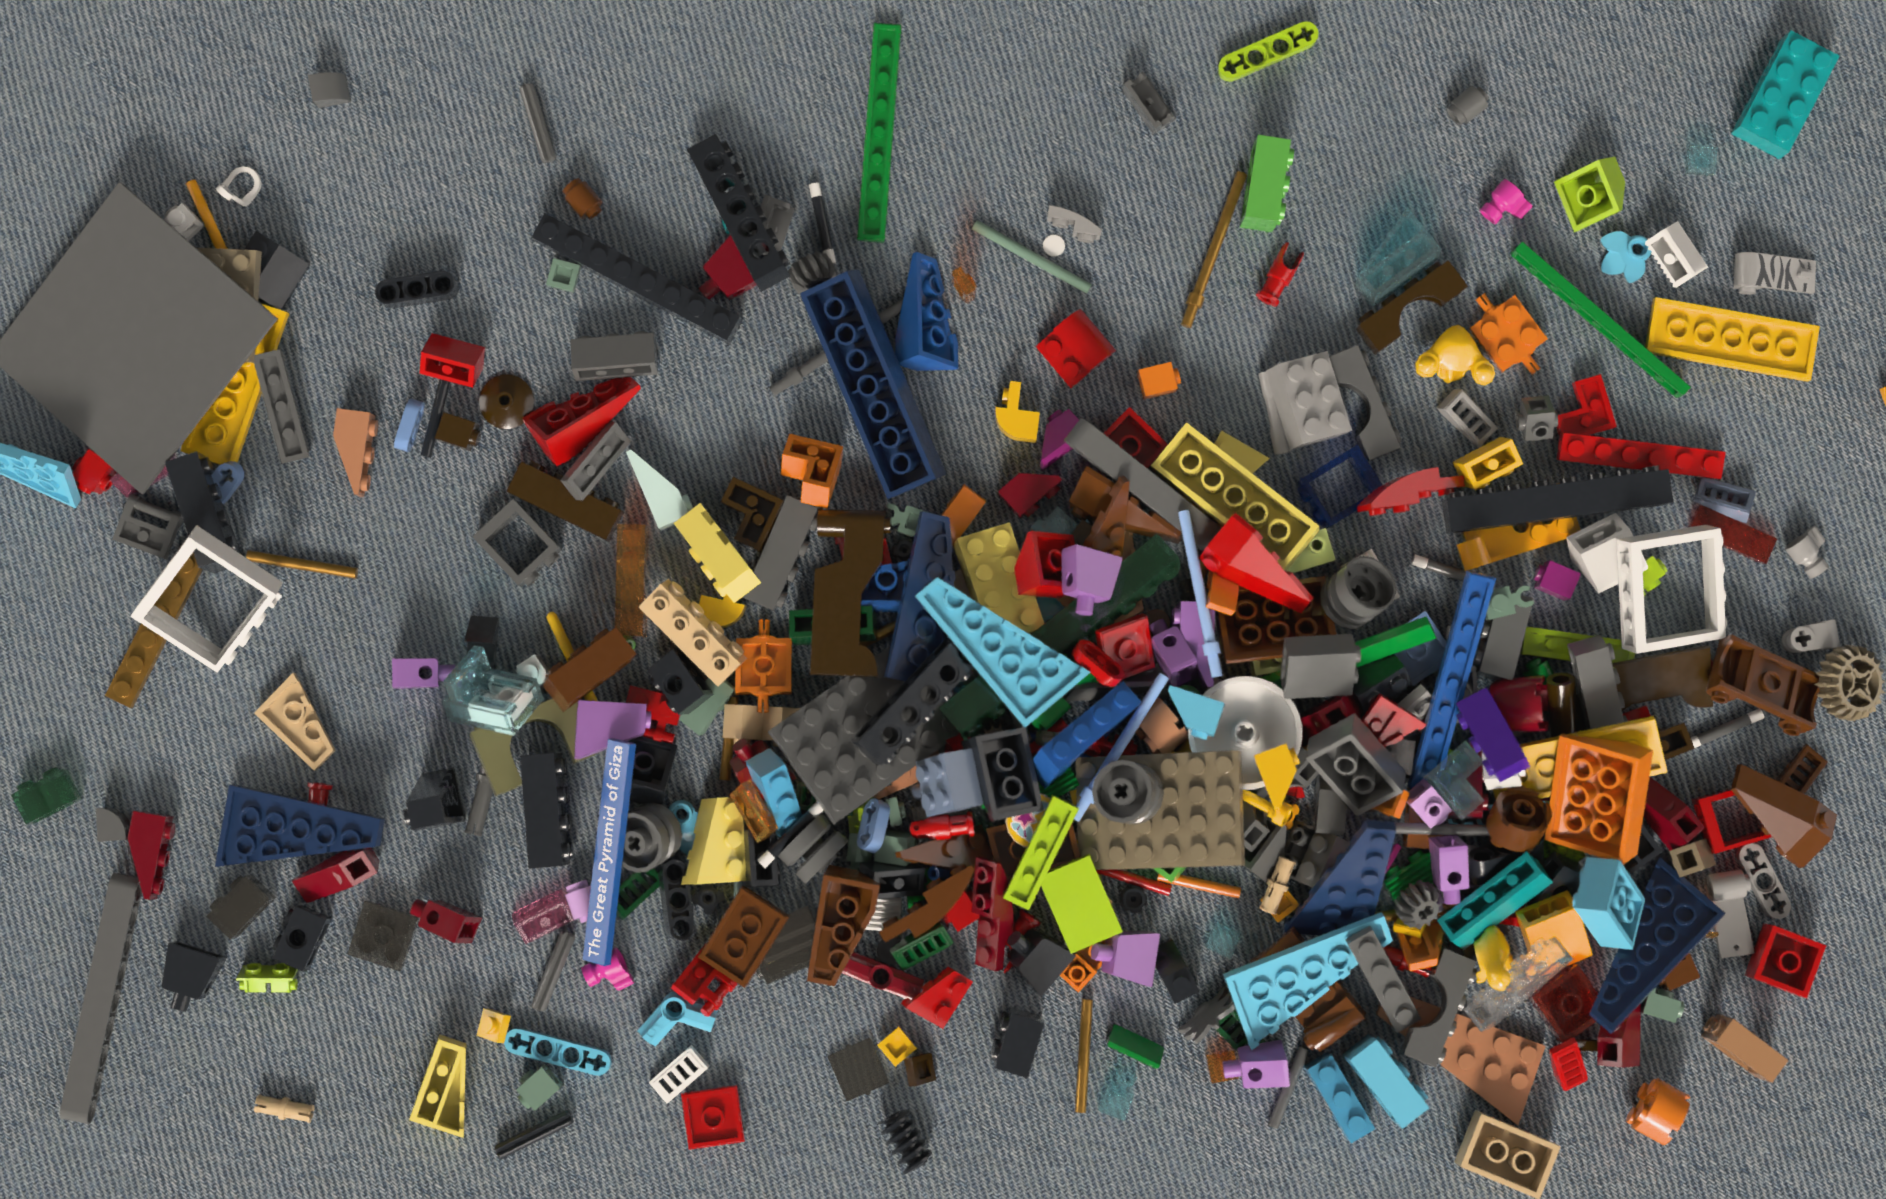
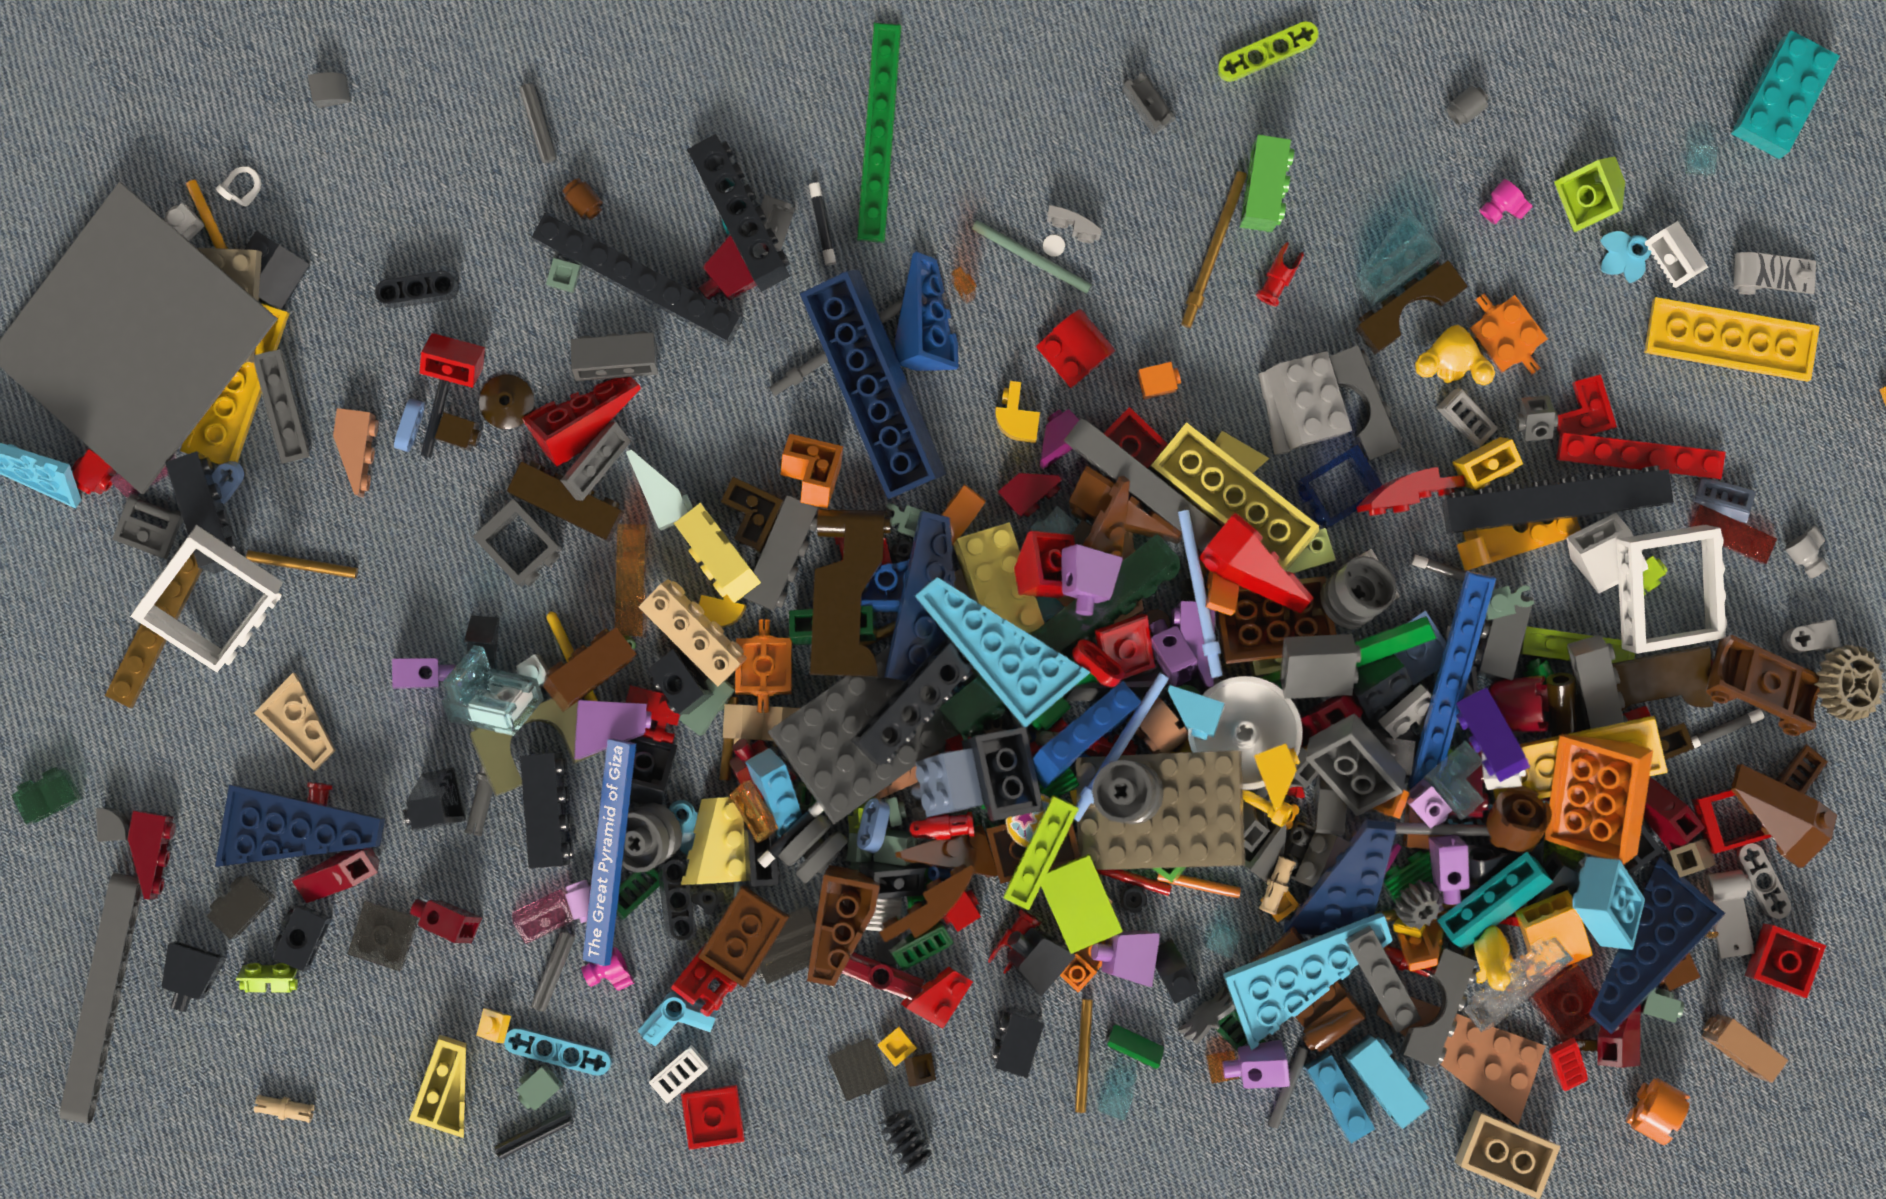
dark grey gear [788,252,837,294] -> none
dark red slope [972,857,1014,972] -> none
wing [1361,693,1426,748] -> none
green tile [1511,242,1691,398] -> none
magenta brick [1533,560,1581,601] -> none

